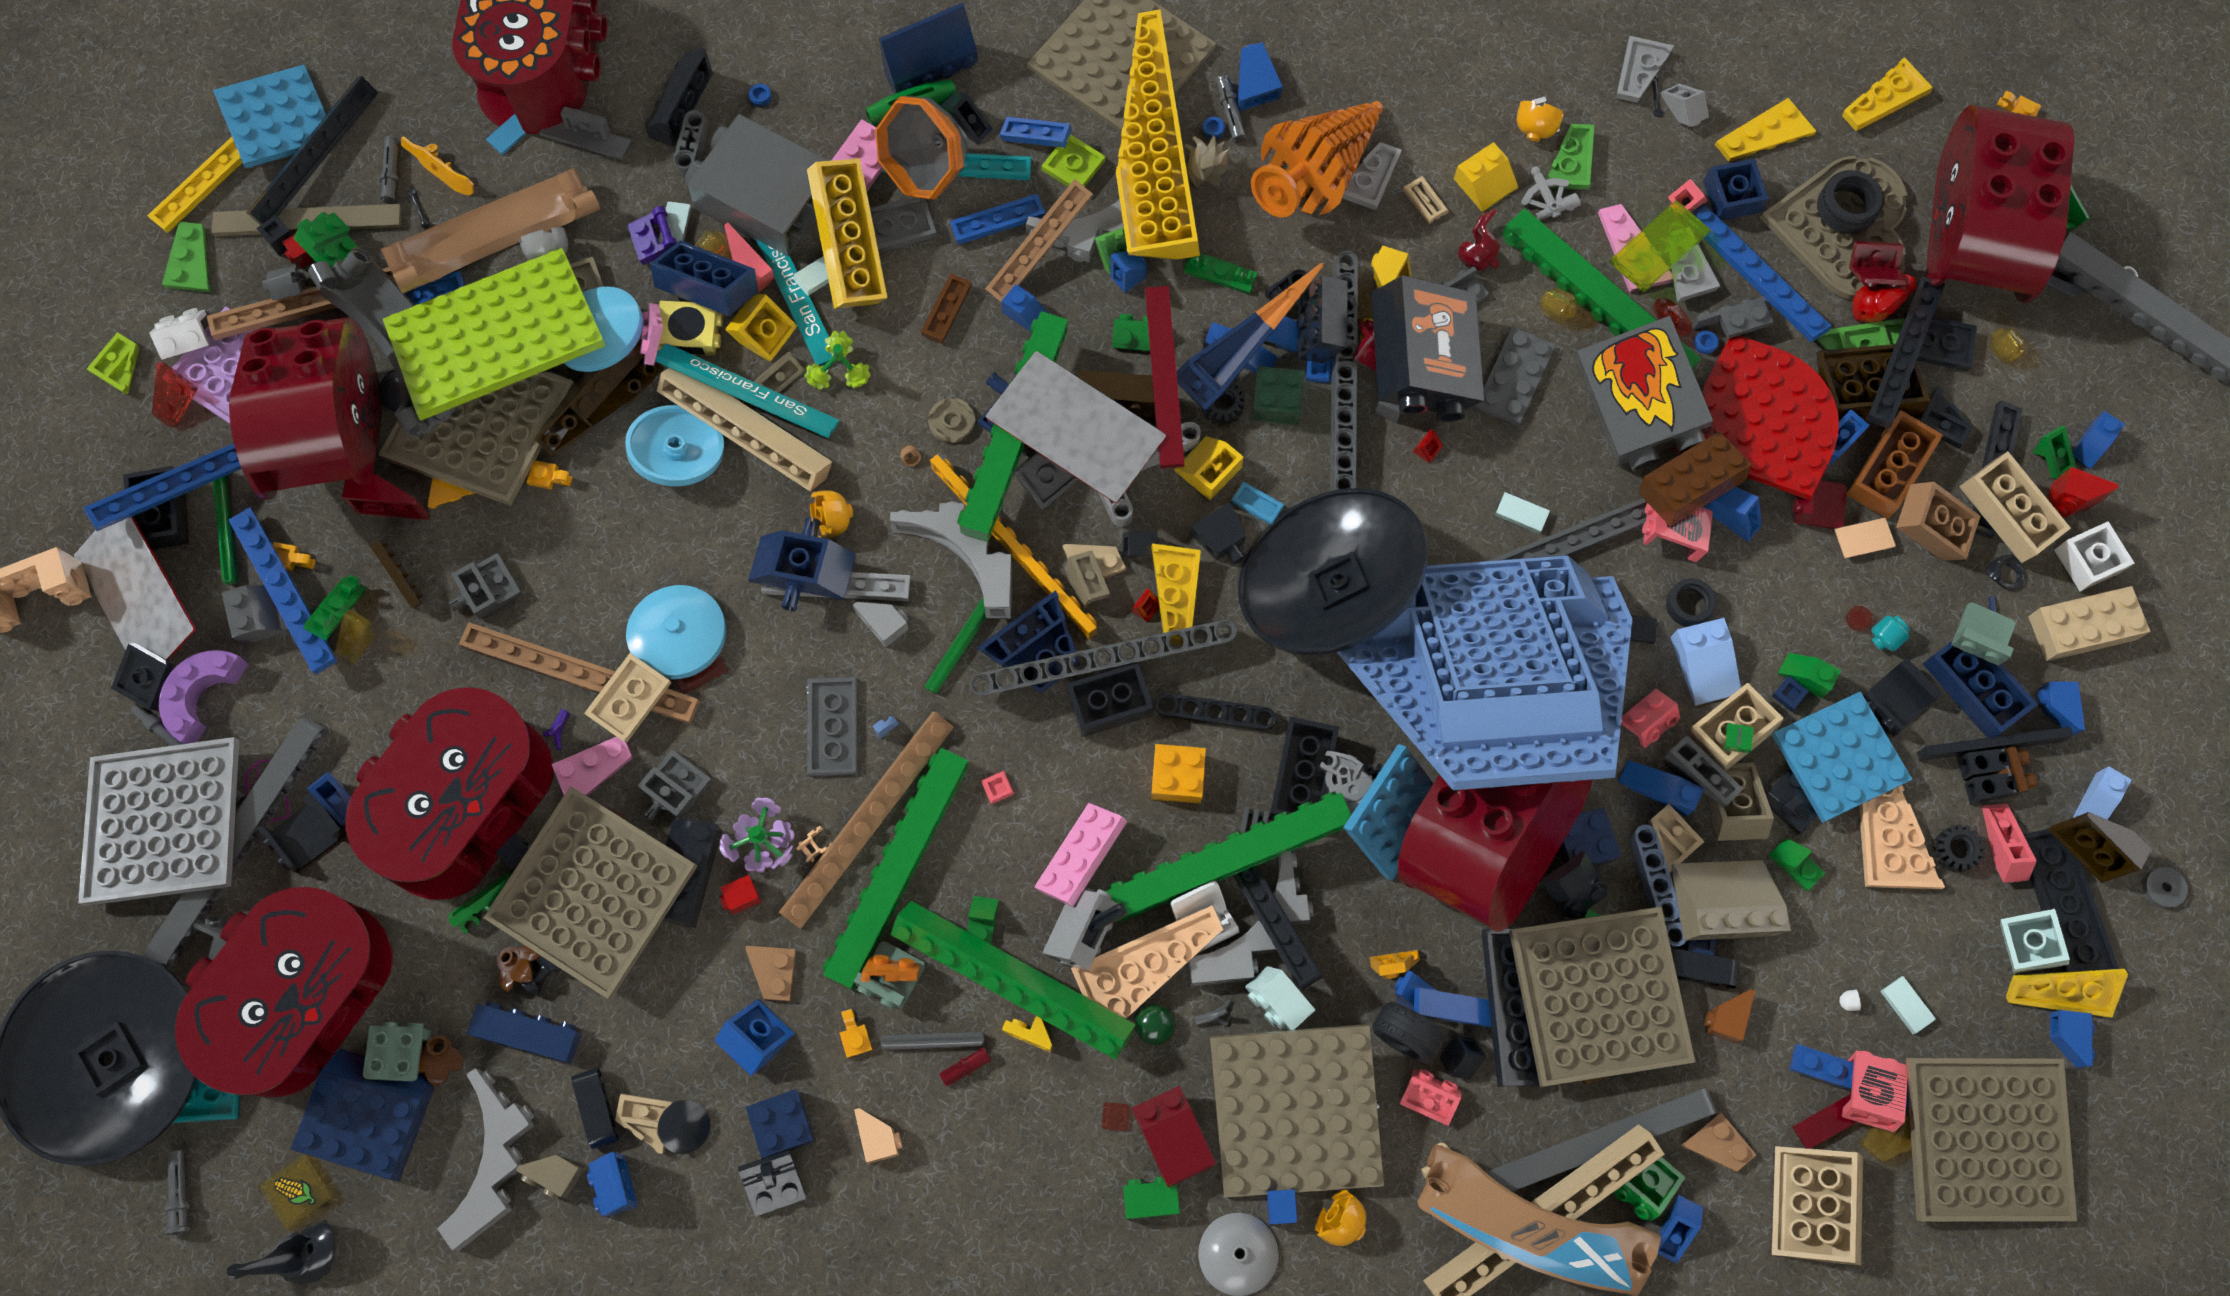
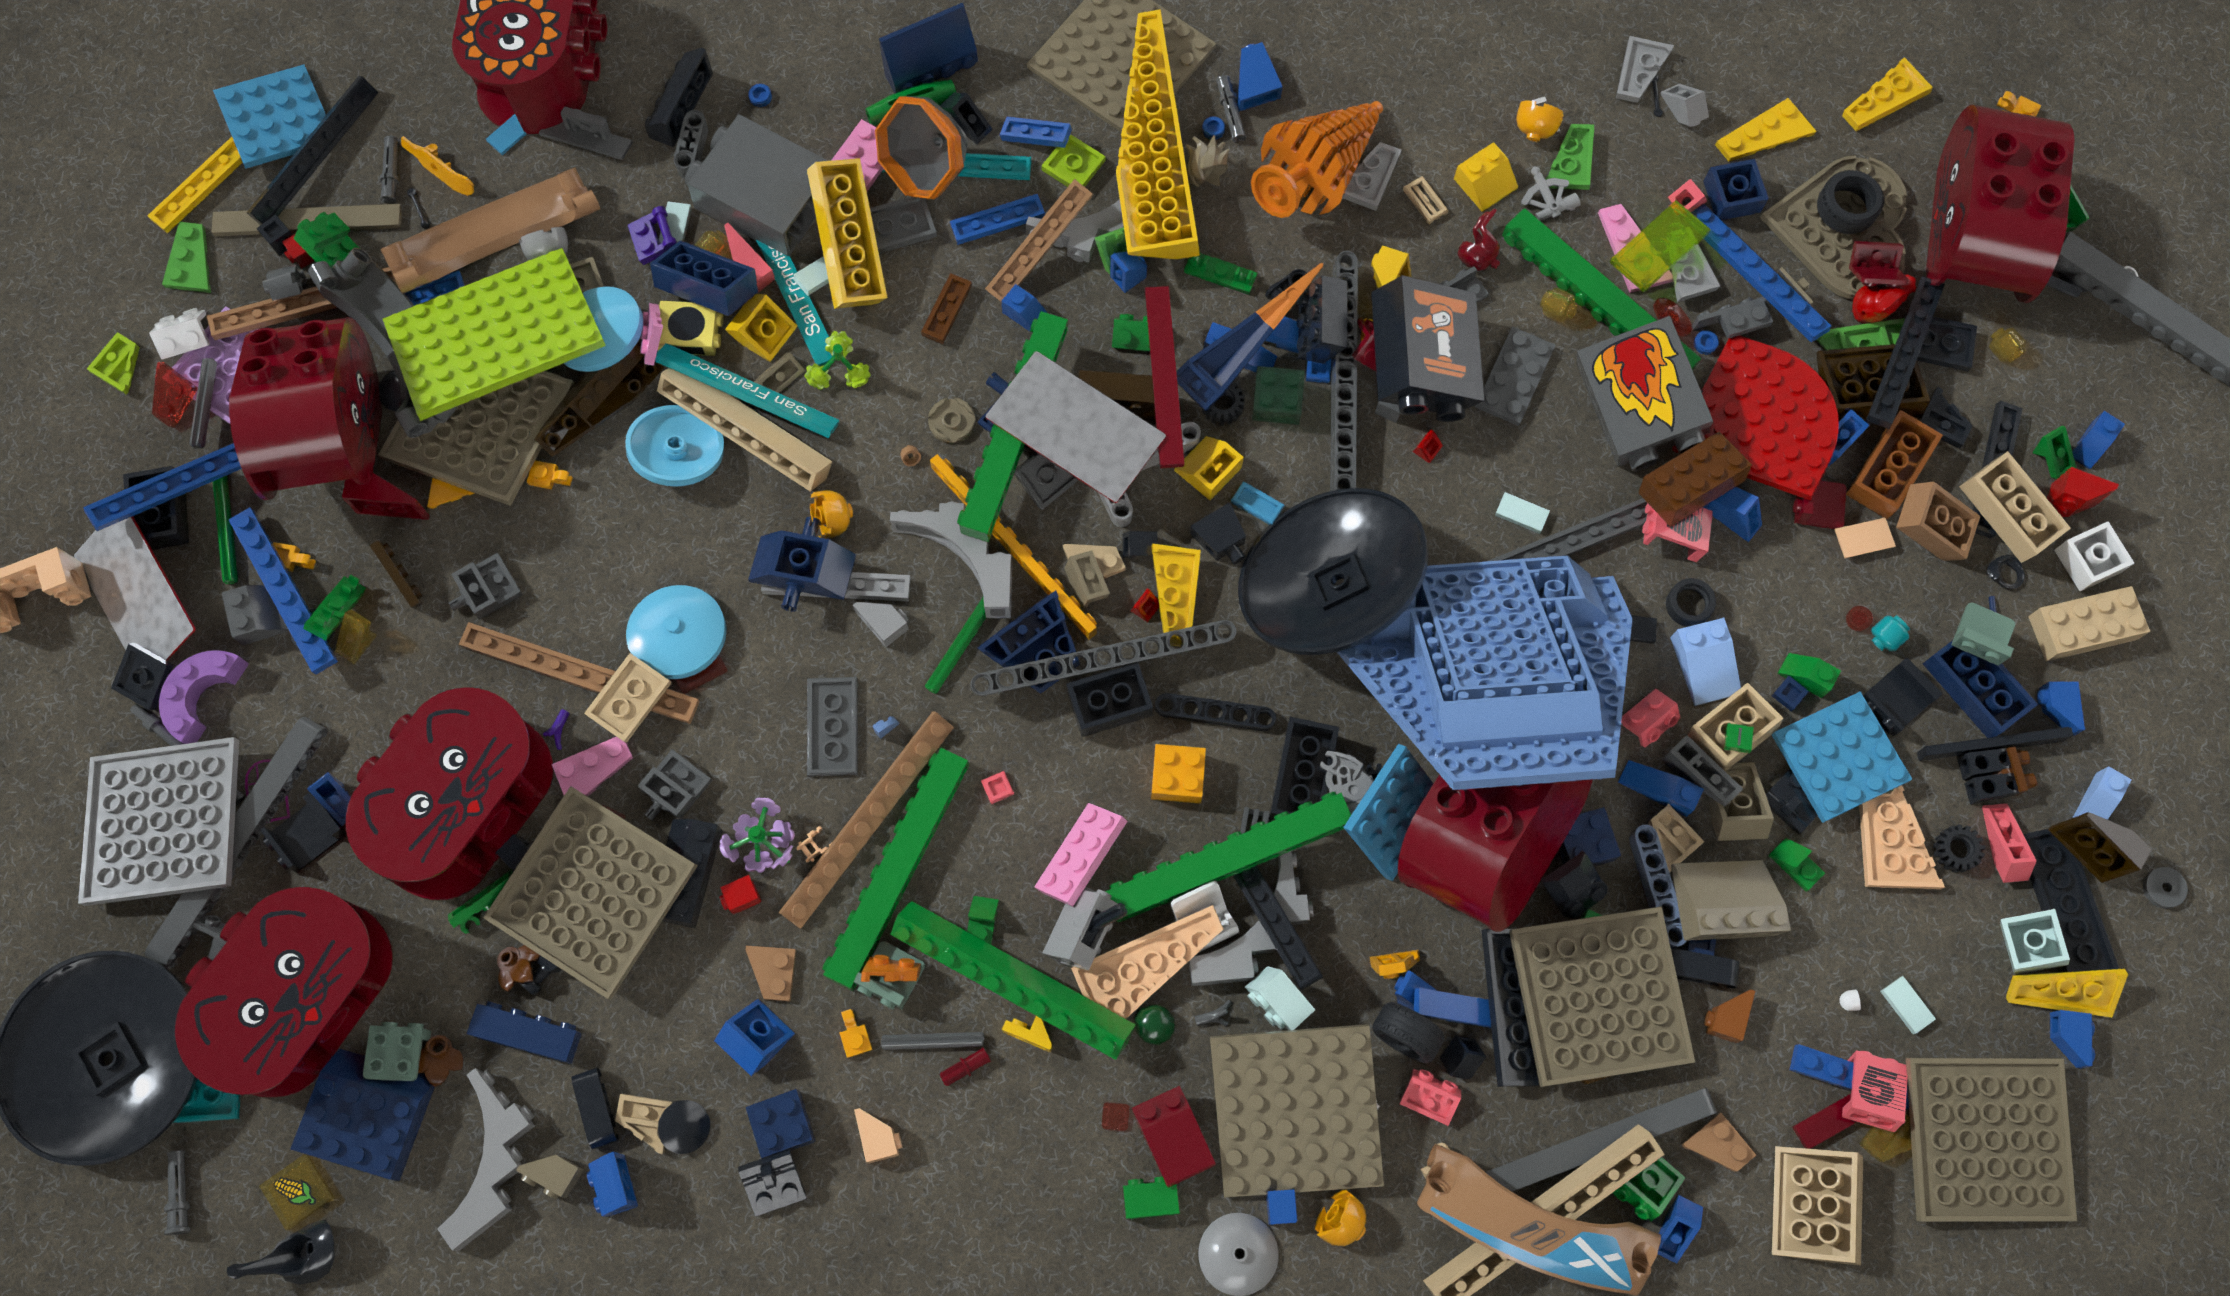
none -> dark grey axle [189,358,217,449]
none -> dark tan piece [1779,267,1813,307]

